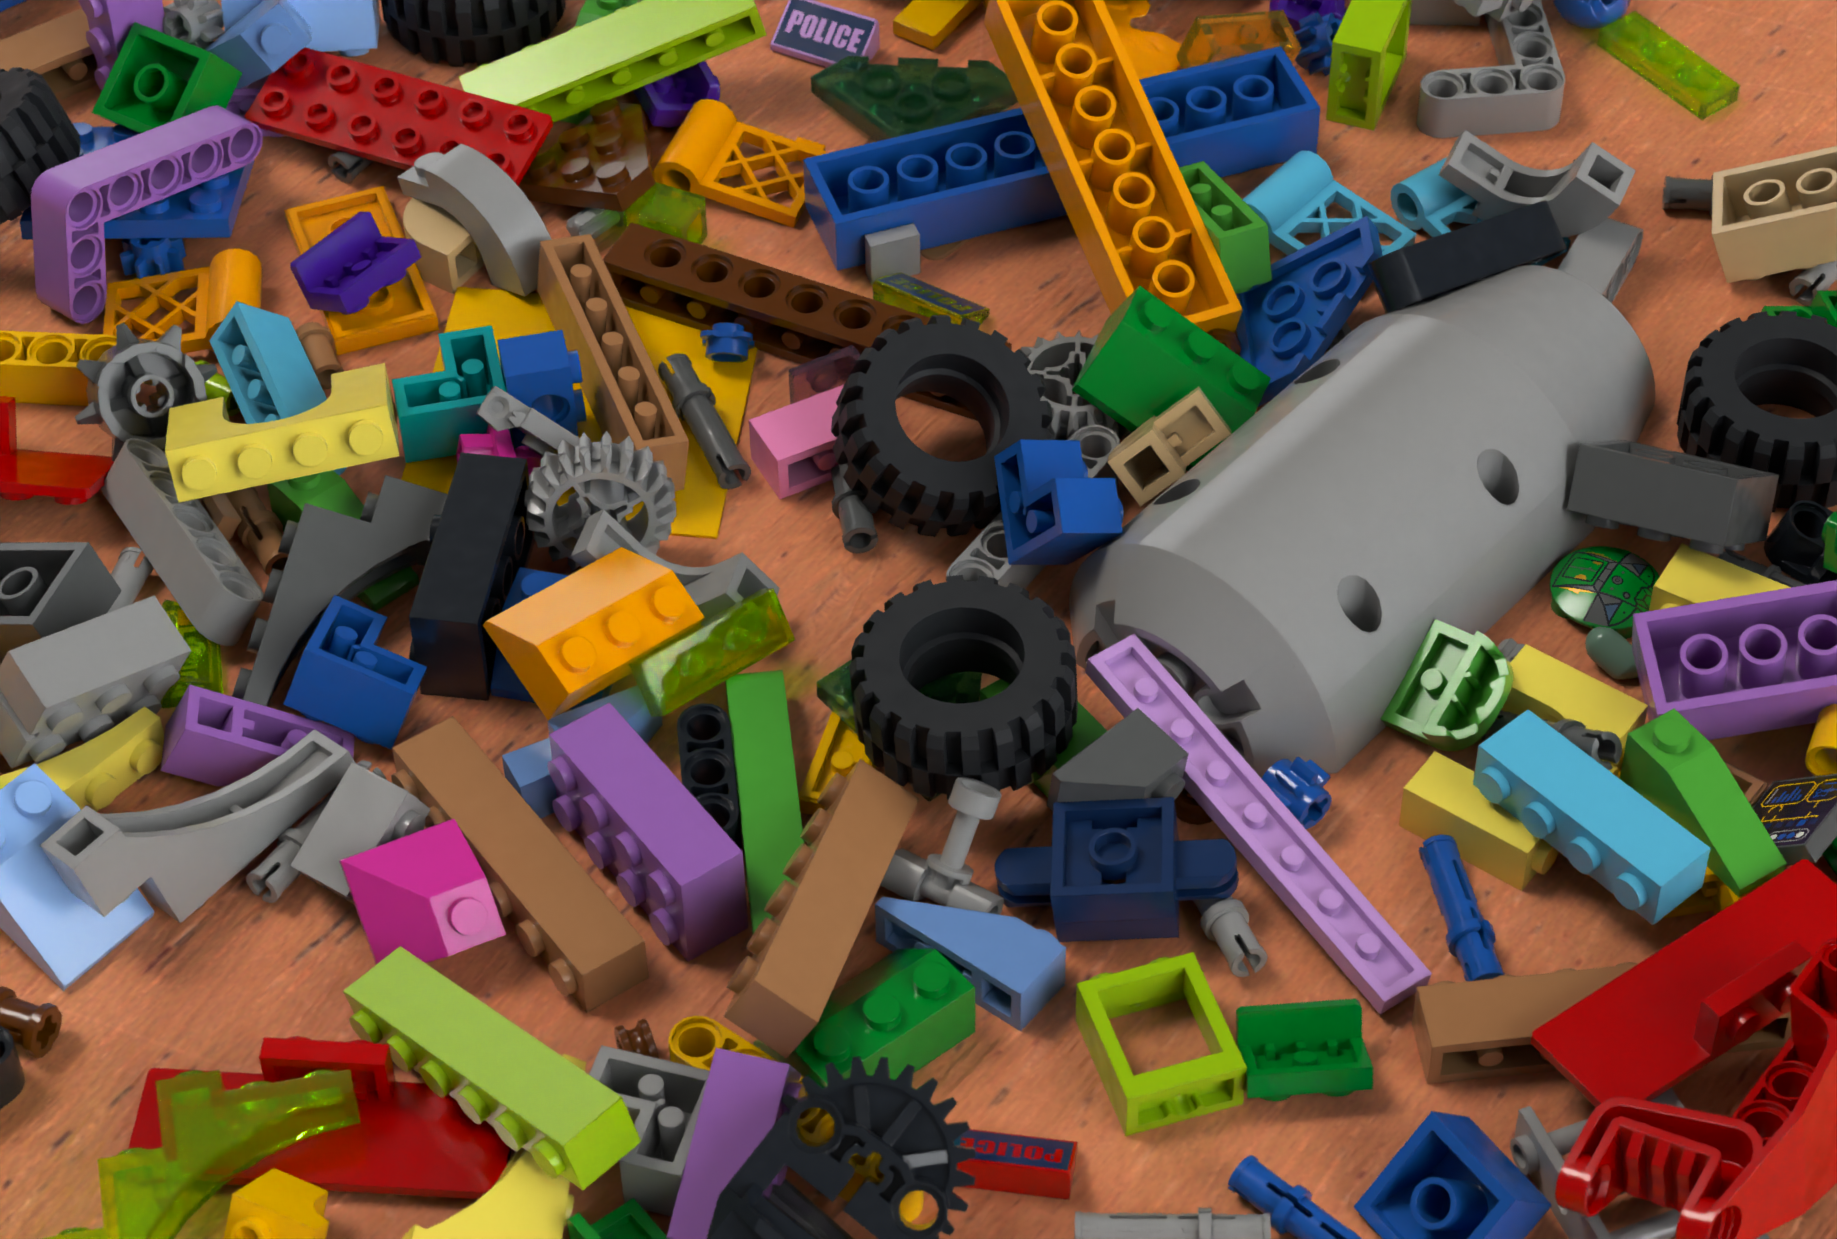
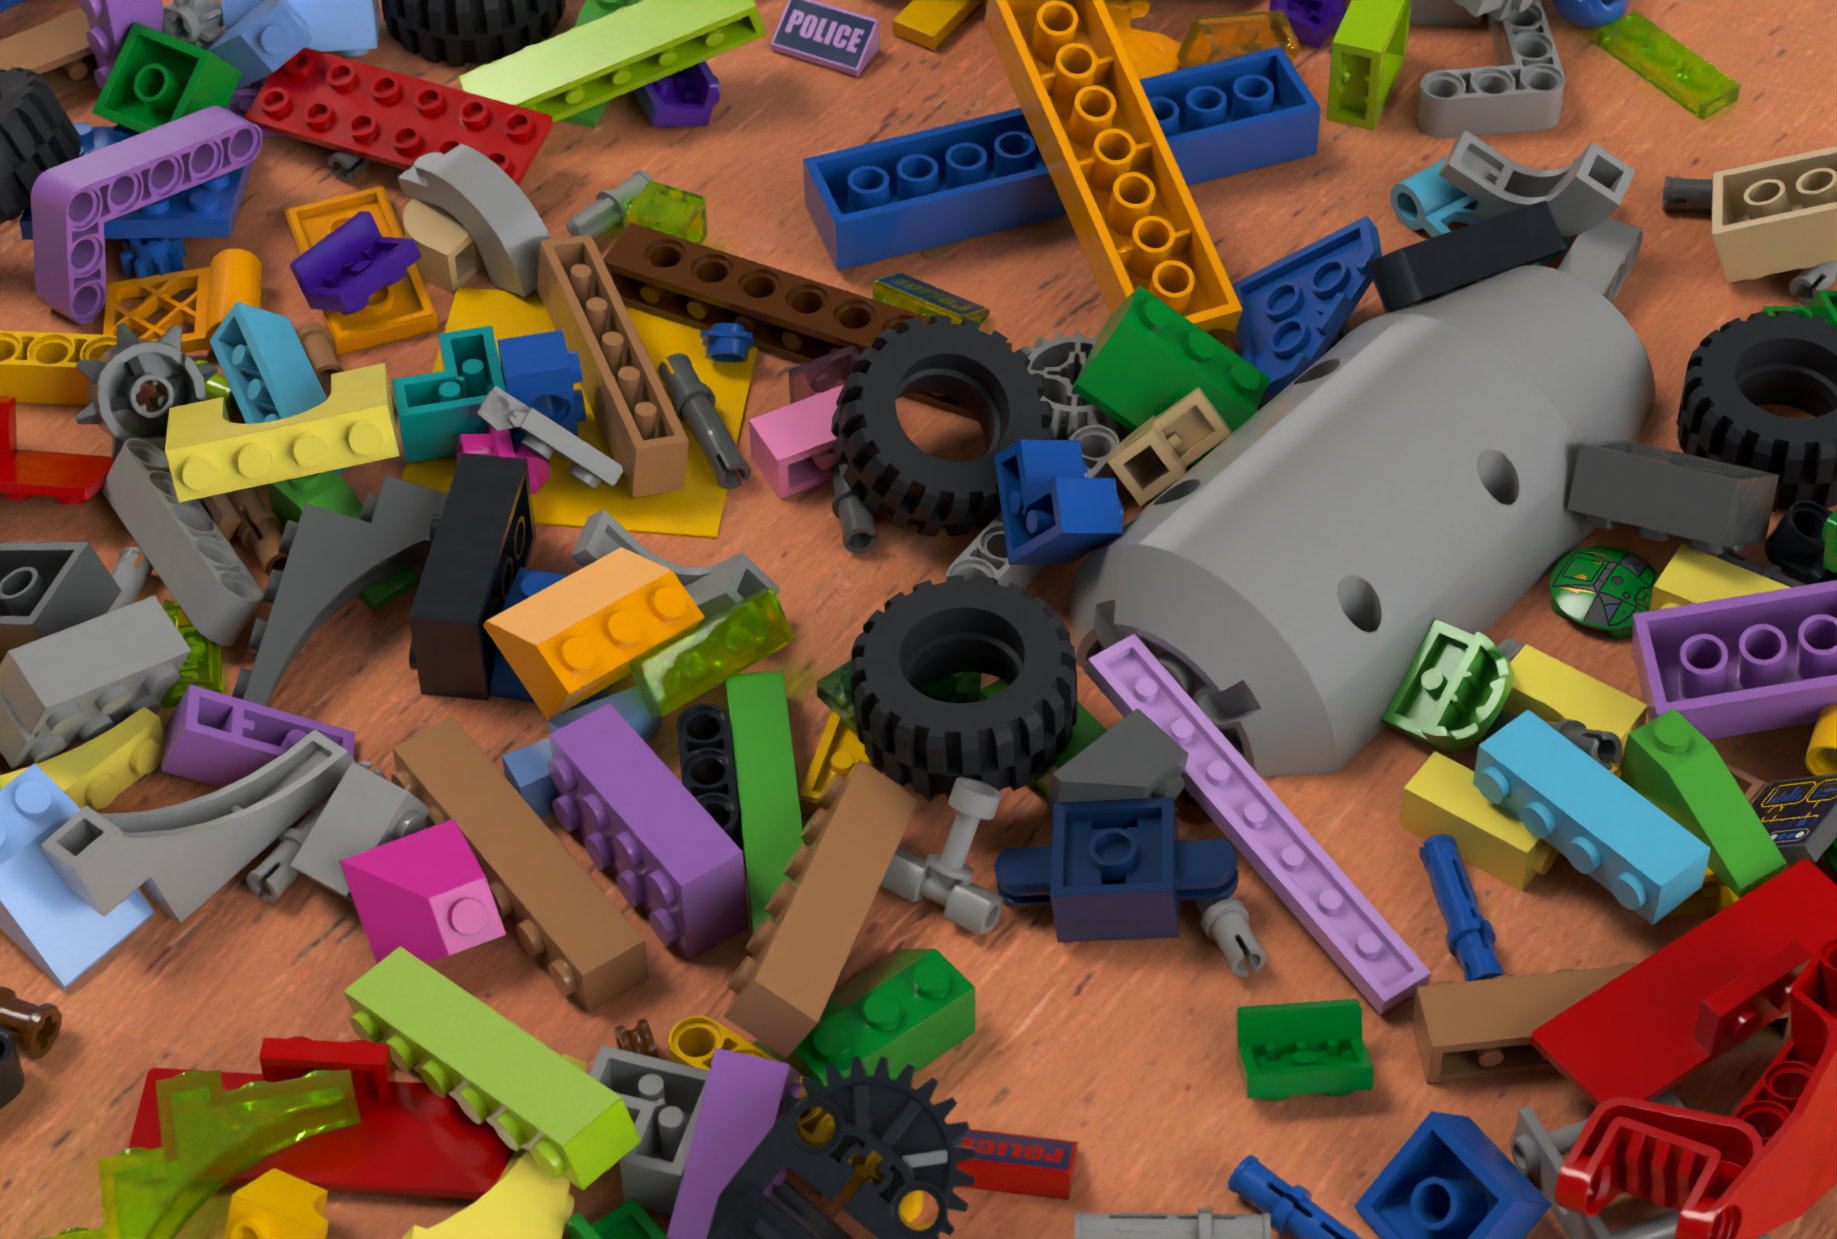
blue brick [283,595,427,750] -> none
reddish brown plate [518,100,656,212] -> none
light grey gear [524,431,676,572] -> none
light orange piece [654,99,829,228] -> none
clear green plate [811,56,1018,142] -> none
light grey tile [865,223,921,285] -> none
medium blue slope [875,896,1066,1031] -> none
lime window [1075,952,1247,1136] -> none
bright green brick [1179,161,1272,293] -> none
medium azure piece [1242,150,1417,256] -> none
blue gear [1261,757,1332,829] -> none
blue gear [1291,12,1342,76] -> none
sand green arm [1585,627,1639,679] -> none

